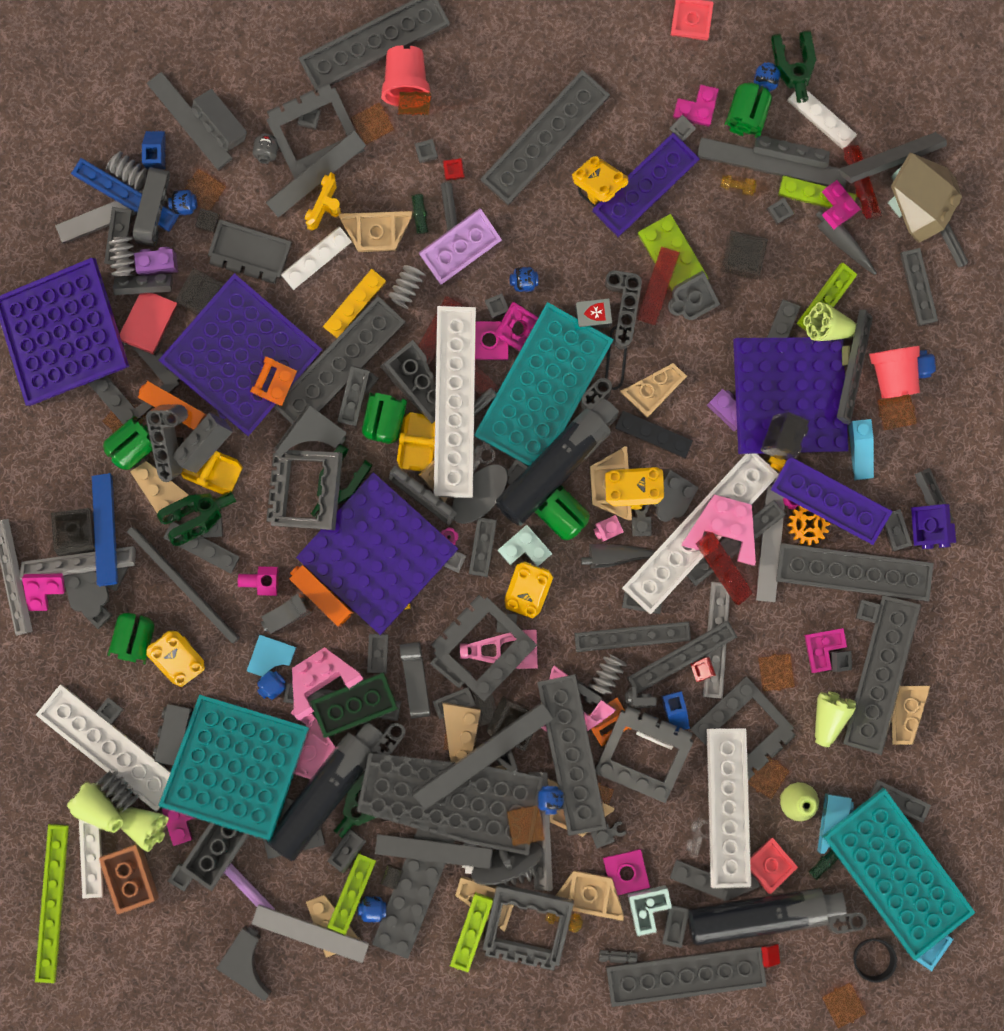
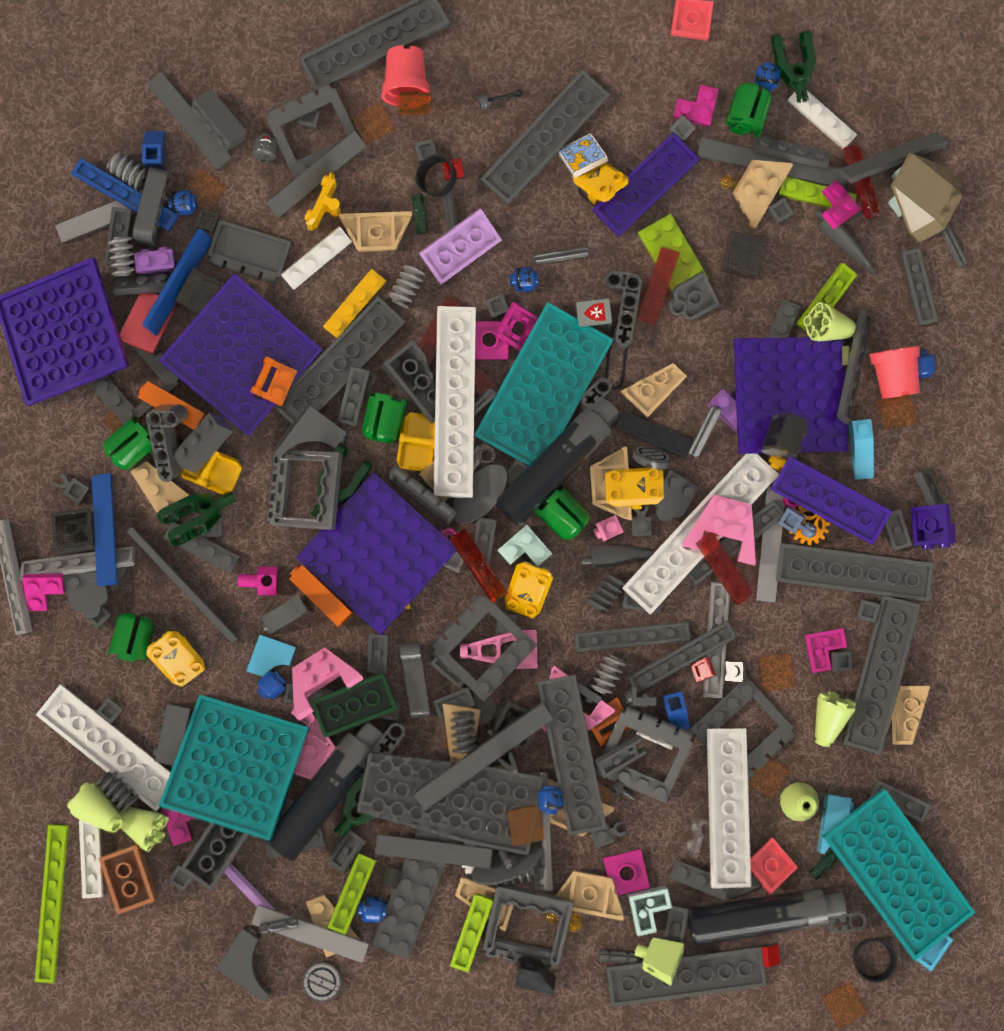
none -> dark grey plate [54,473,91,505]
none -> blue tile [142,228,213,336]
none -> dark grey axle [259,917,298,935]
none -> tile [302,961,342,1002]
none -> black tyre [415,154,457,197]
none -> clear red plate [449,529,508,603]
none -> dark grey piece [450,711,477,753]
none -> hinge [478,89,523,110]
none -> black slope [515,956,556,995]
none -> dark grey axle [533,246,589,265]
none -> tile [558,133,608,178]
none -> dark grey piece [586,573,626,616]
none -> dark grey hinge [595,735,647,778]
none -> dark grey hand [609,781,635,800]
none -> tile [633,445,671,469]
none -> yellowish green torso [635,938,684,985]
none -> axle [689,405,721,457]
none -> plate [725,661,746,682]
none -> tan wing [733,160,793,228]
none -> sand blue plate [778,507,817,538]

